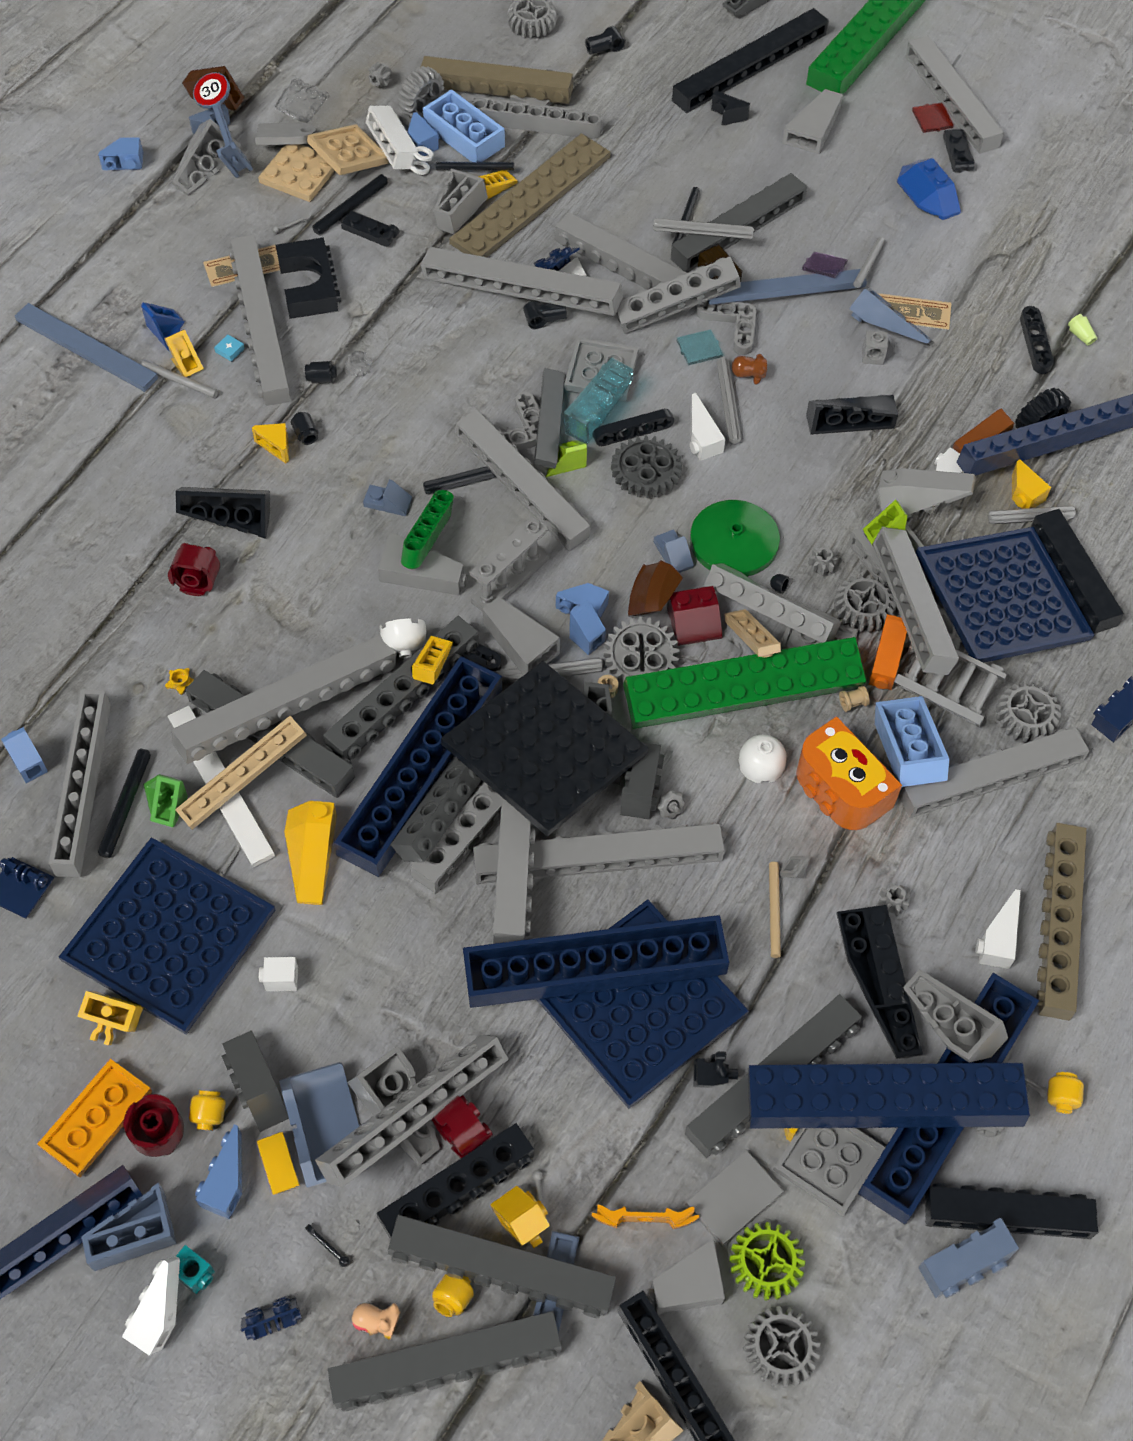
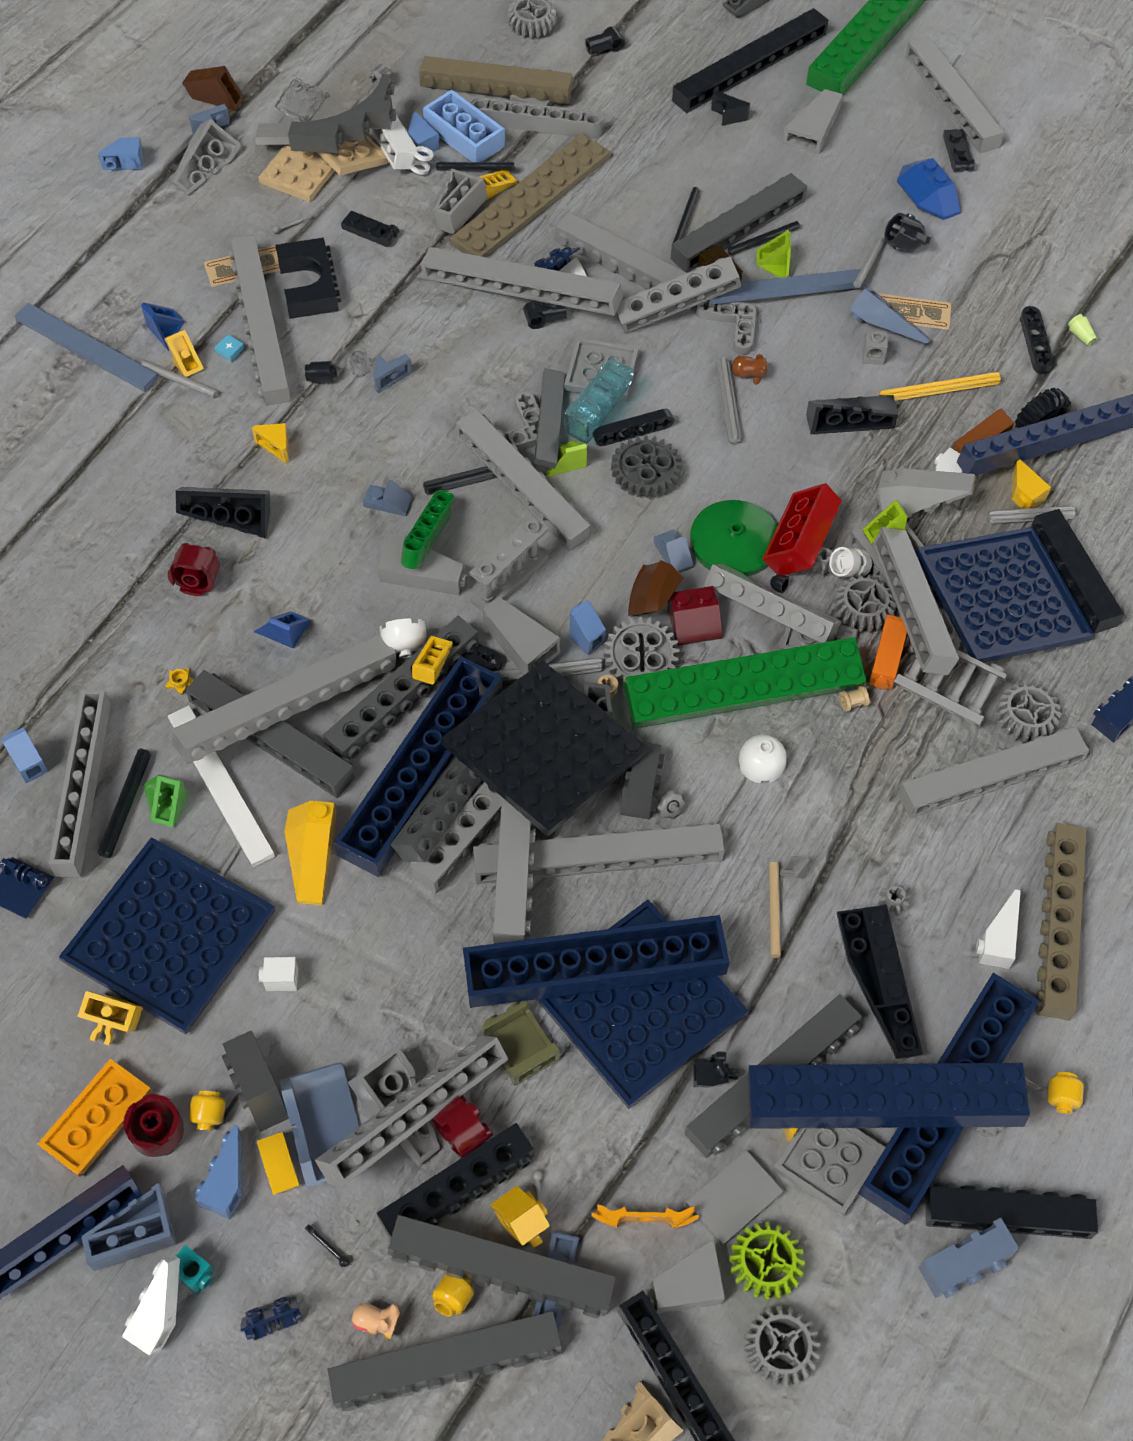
tan plate [175,716,307,830] -> none
piece [193,73,253,178] -> none
black brick [290,412,318,445] -> none
black axle [312,174,388,235] -> none
light grey gear [398,66,444,118] -> none
medium blue slope [556,583,609,618] -> none
light grey axle [653,218,754,239] -> none
clear light blue piece [677,329,723,366] -> none
white slope [689,393,725,461] -> none
tan plate [724,609,781,657] -> none
orange brick [796,716,902,830] -> none
clear purple piece [802,251,847,278] -> none
light blue brick [875,696,949,787] -> none
light grey wedge [903,969,1008,1063] -> none
clear red piece [912,103,954,133] -> none
none -> blue slope [253,611,310,648]
none -> dark grey arch [288,74,396,153]
none -> sand blue slope [374,354,412,393]
none -> olive panel [482,1000,560,1086]
none -> black bar [727,221,800,255]
none -> lime slope [756,230,791,278]
none -> red brick [762,483,842,575]
none -> white wheel [829,547,872,578]
none -> yellow axle [878,372,1001,401]
none -> black helmet [884,213,931,252]

